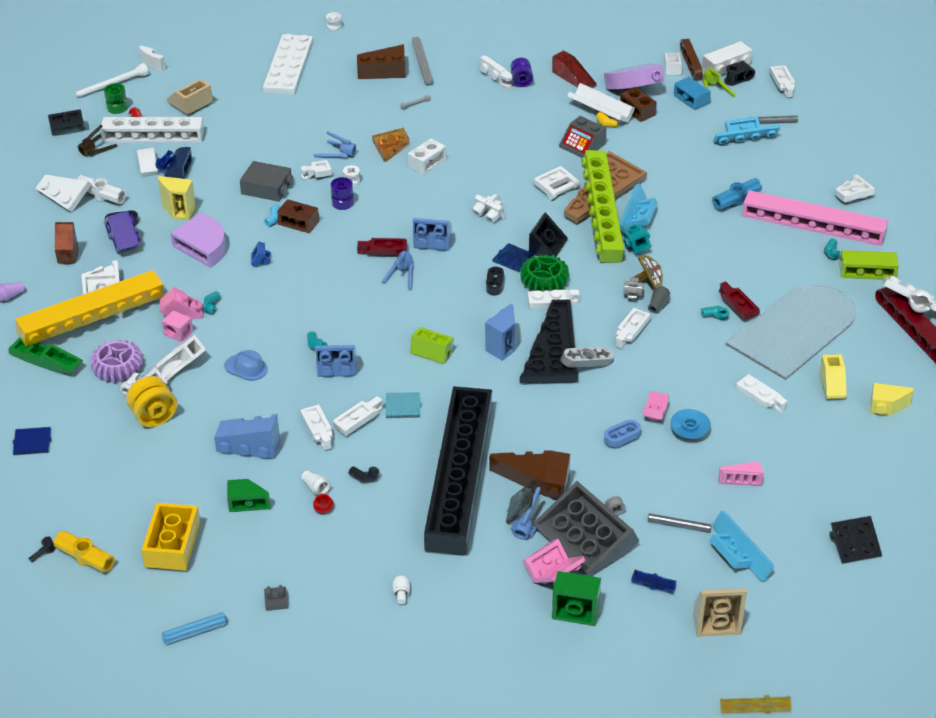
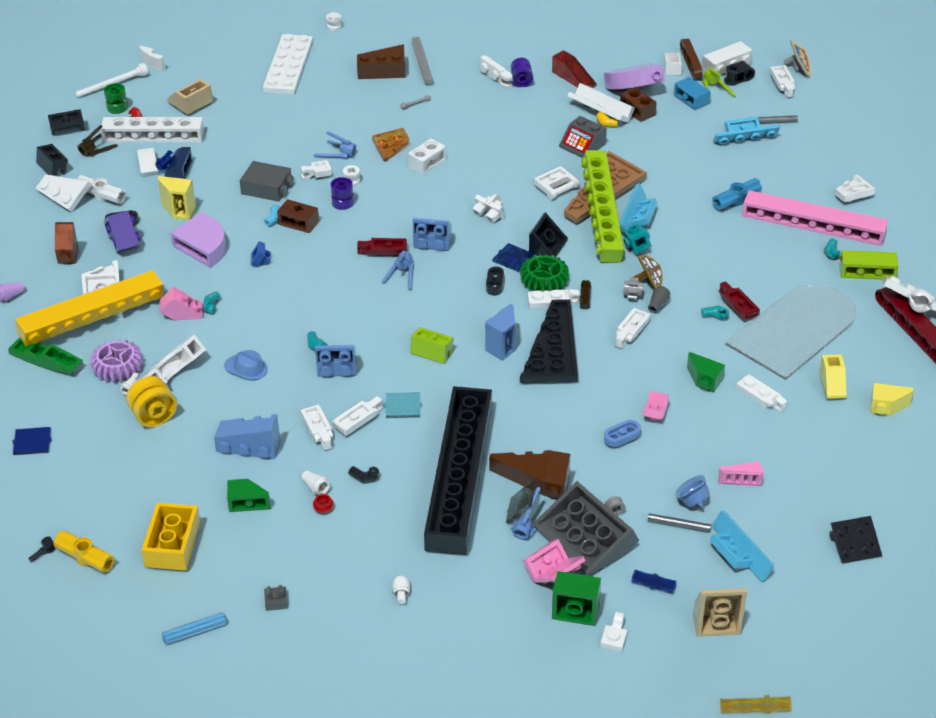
bright pink brick [162,310,193,342] -> none
light grey beam [561,347,613,367] -> none
dark azure dish [670,409,711,439] -> none
none -> black hinge [36,144,68,176]
none -> dark brown axle [580,280,591,309]
none -> white plate [600,611,627,653]
none -> medium blue piece [676,475,710,508]
none -> green slope [687,352,725,393]
none -> shield [784,41,810,77]

